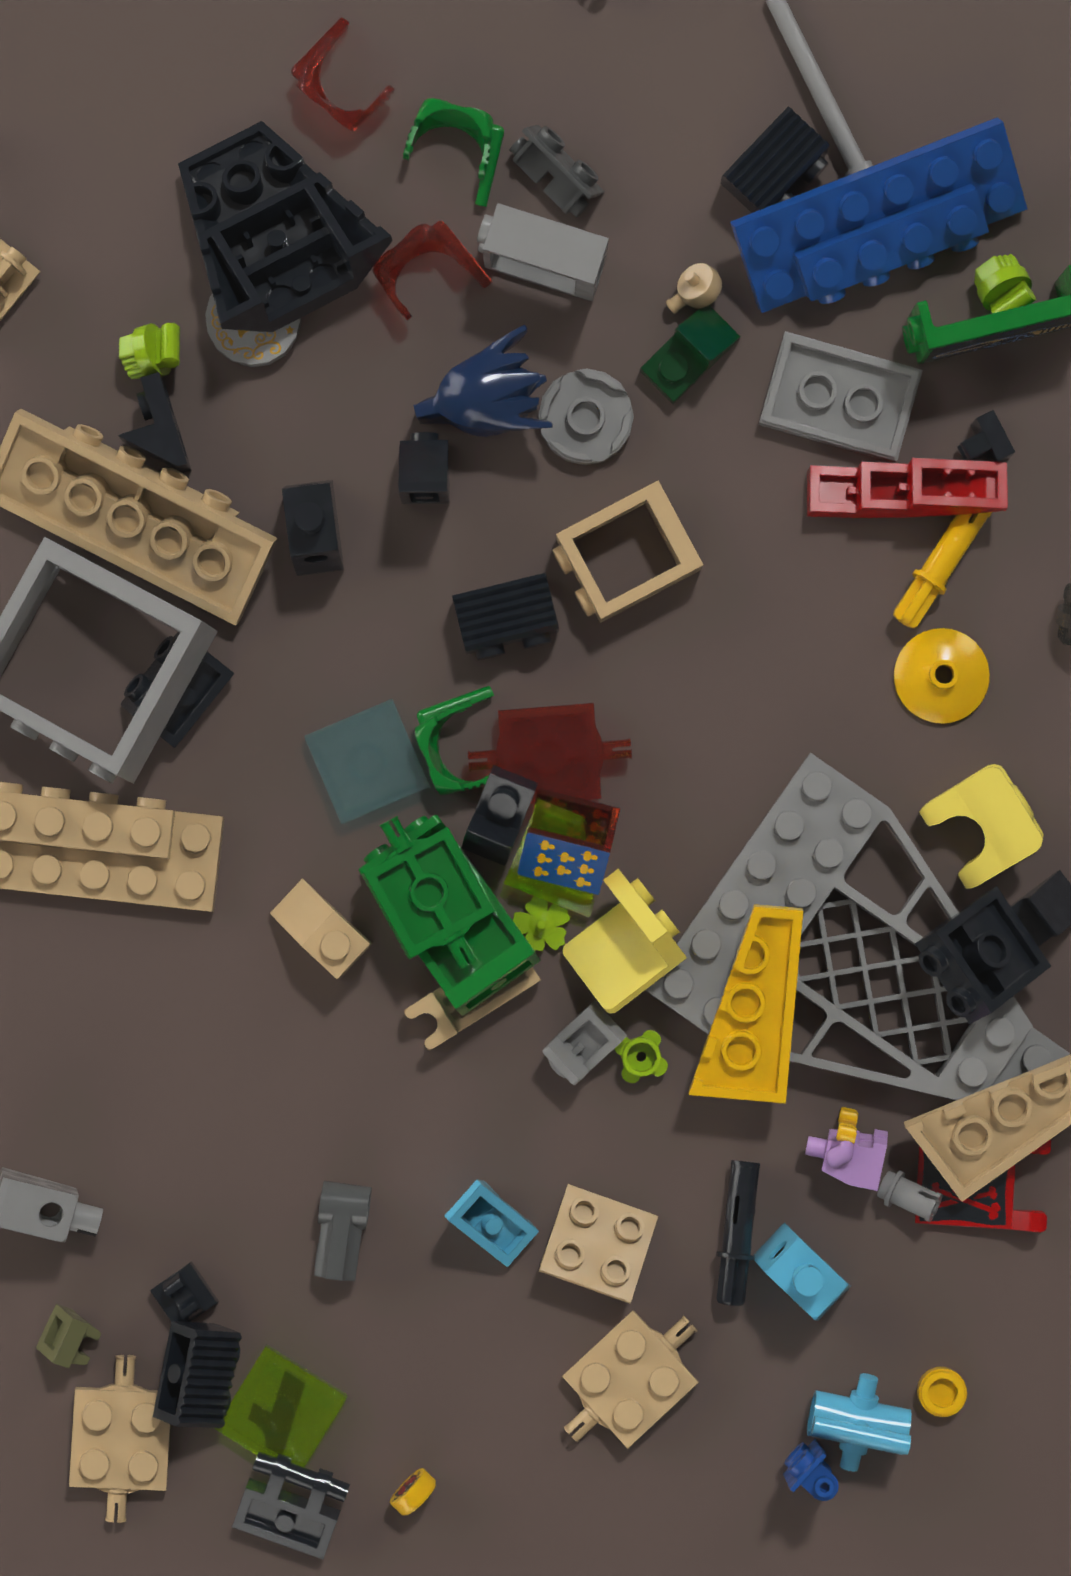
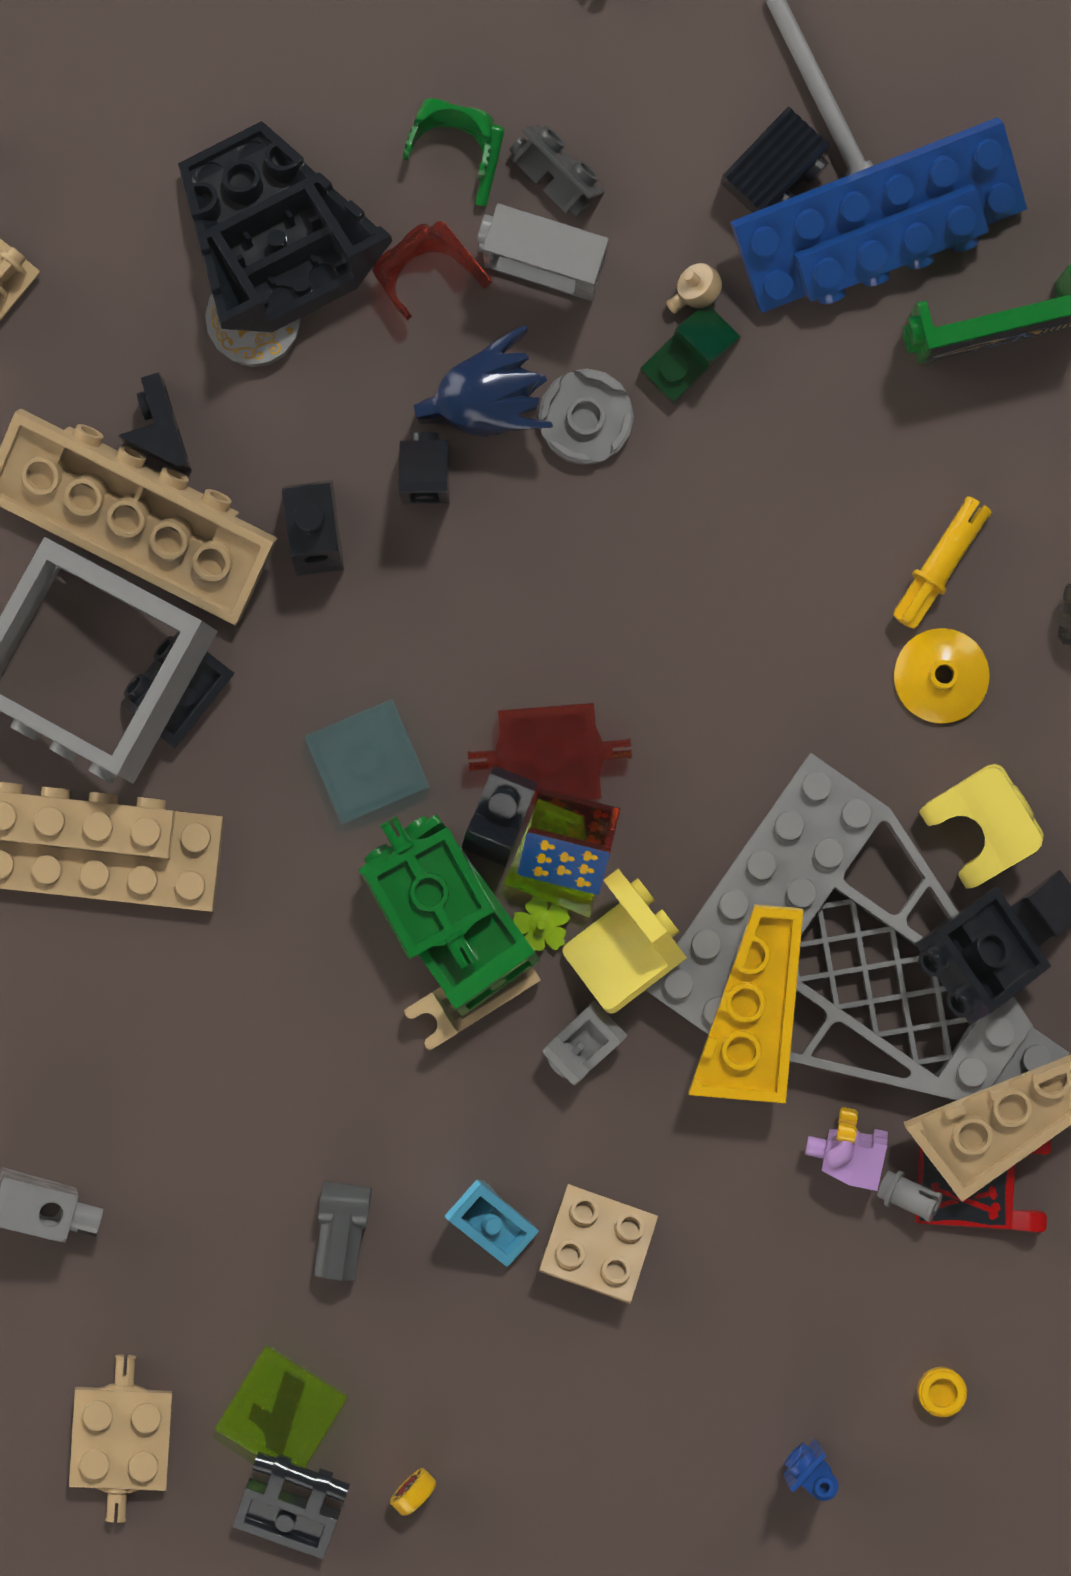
olive tile [36,1304,101,1369] -> none
lime piece [119,323,180,379] -> none
black tile [150,1261,219,1322] -> none
black brick [153,1320,242,1428] -> none
tan slope [270,878,373,979] -> none
clear red helmet [291,17,395,131] -> none
green helmet [415,686,494,796] -> none
black brick [452,573,559,660] -> none
tan window [552,480,703,623] -> none
tan plate [562,1310,699,1449] -> none
lime plate [615,1030,668,1083] -> none
black axle [716,1160,760,1306] -> none
medium azure torso [754,1222,851,1321] -> none
light grey tile [758,331,923,463] -> none
red slope [807,458,1008,518] -> none
medium azure pin [807,1373,912,1472] -> none
black tile [957,409,1015,462] -> none
lime piece [974,254,1036,313] -> none

